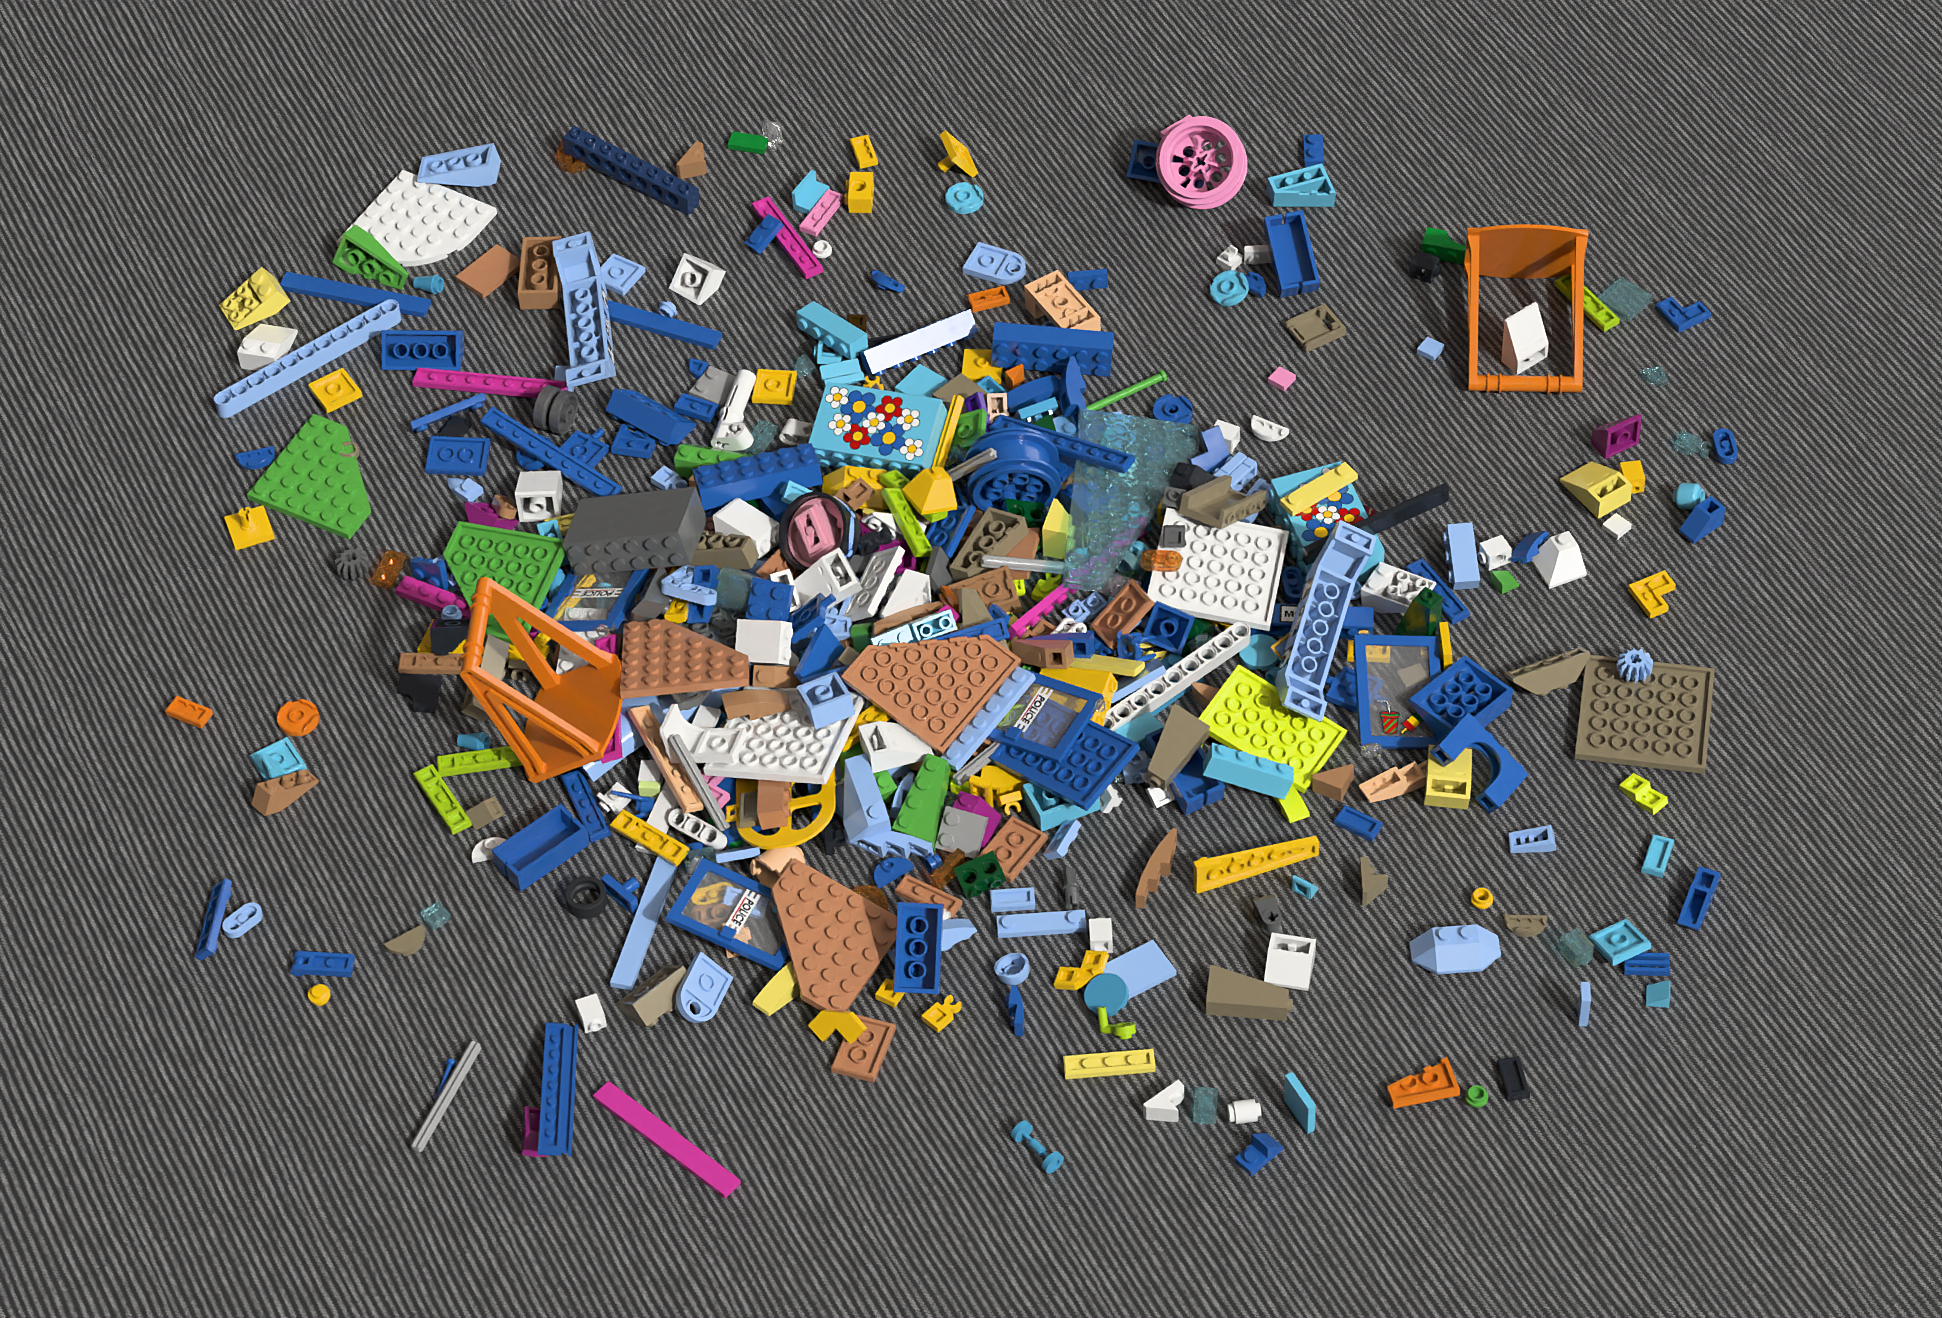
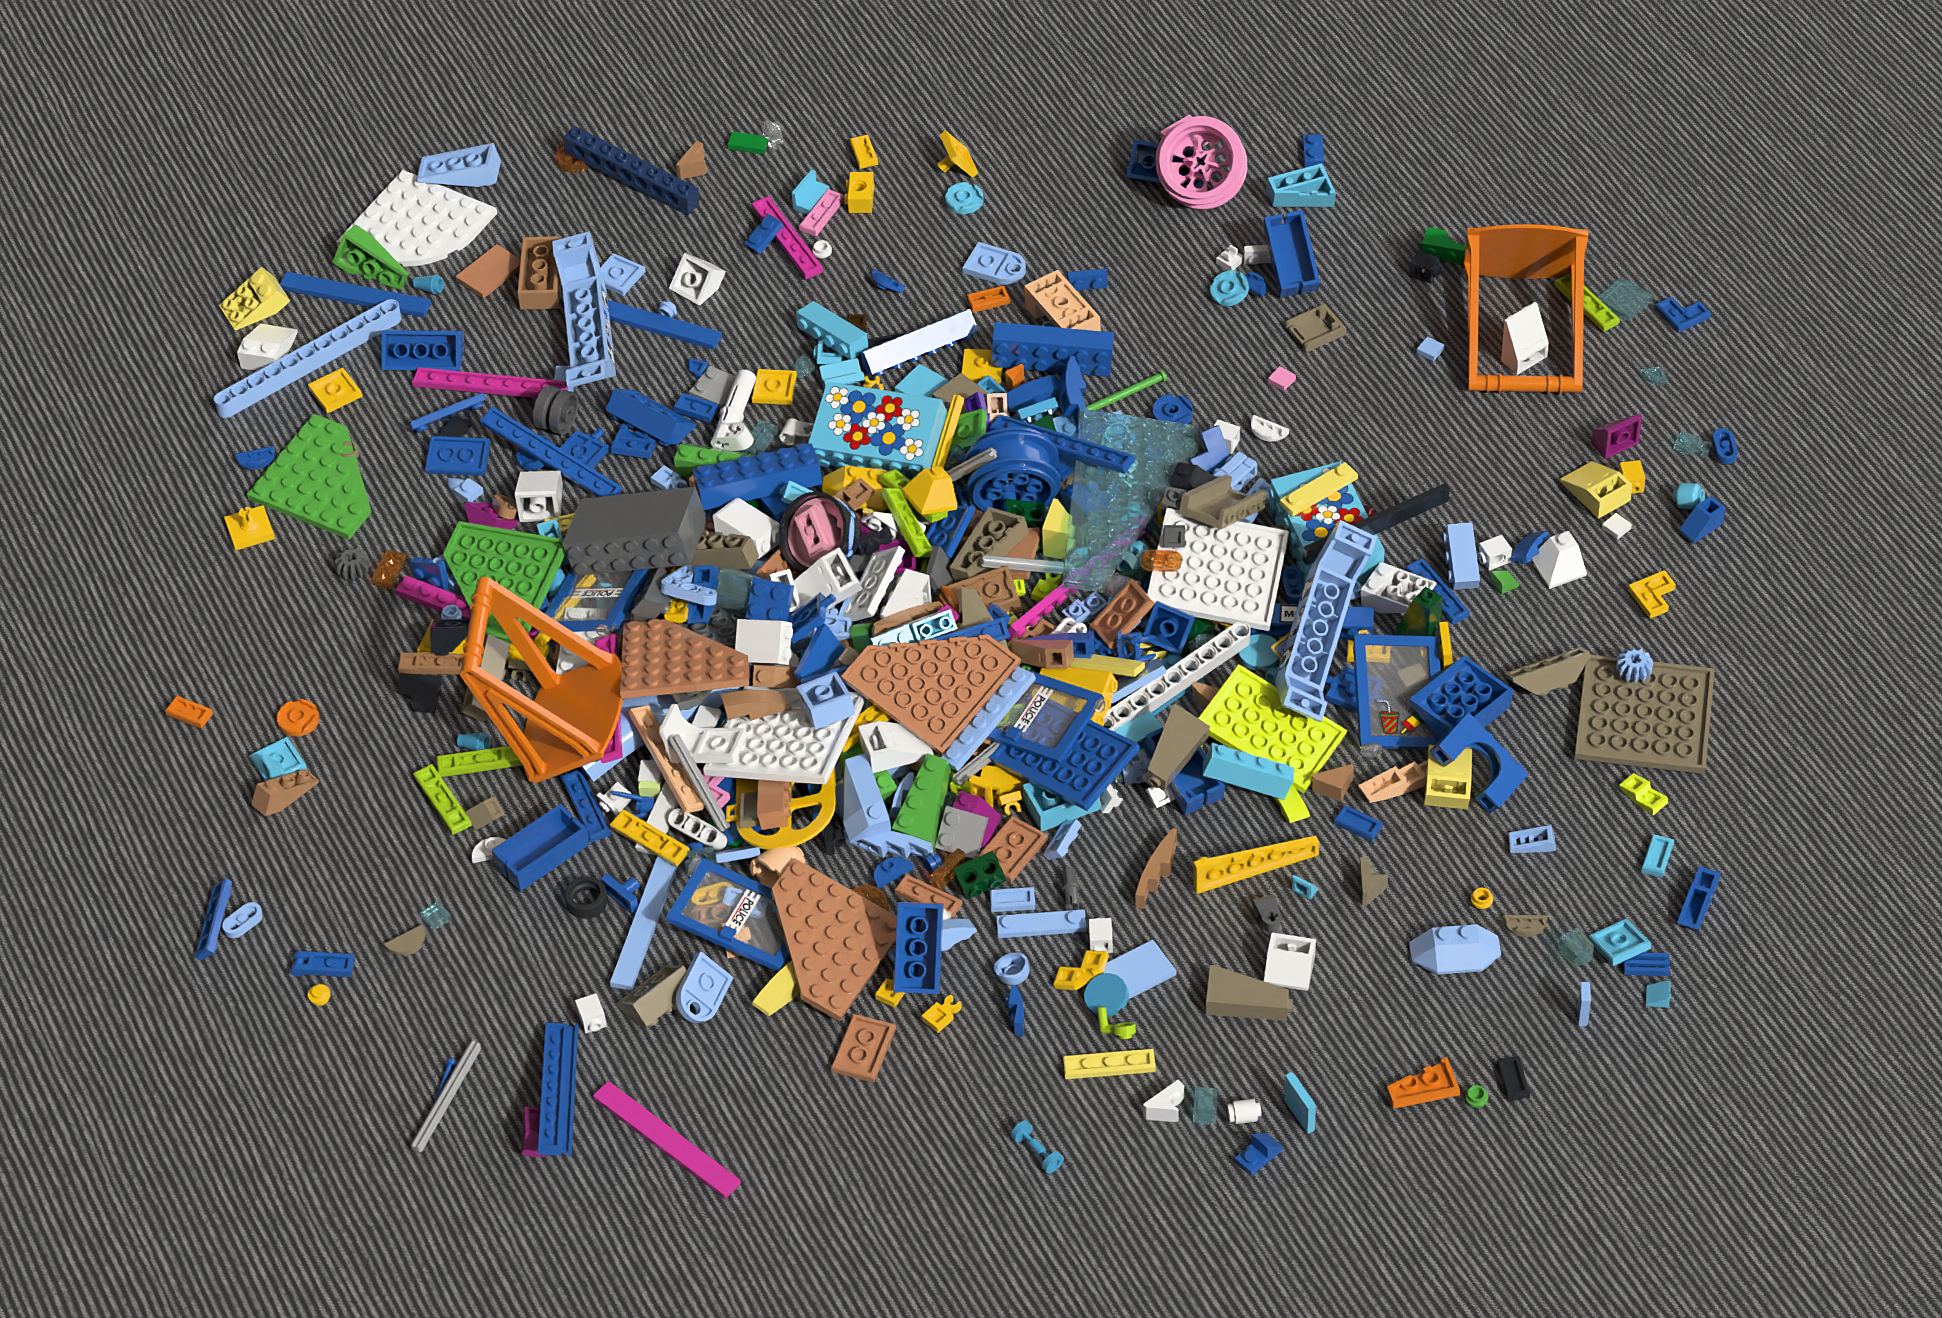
yellow tile [808,1009,867,1045] -> none

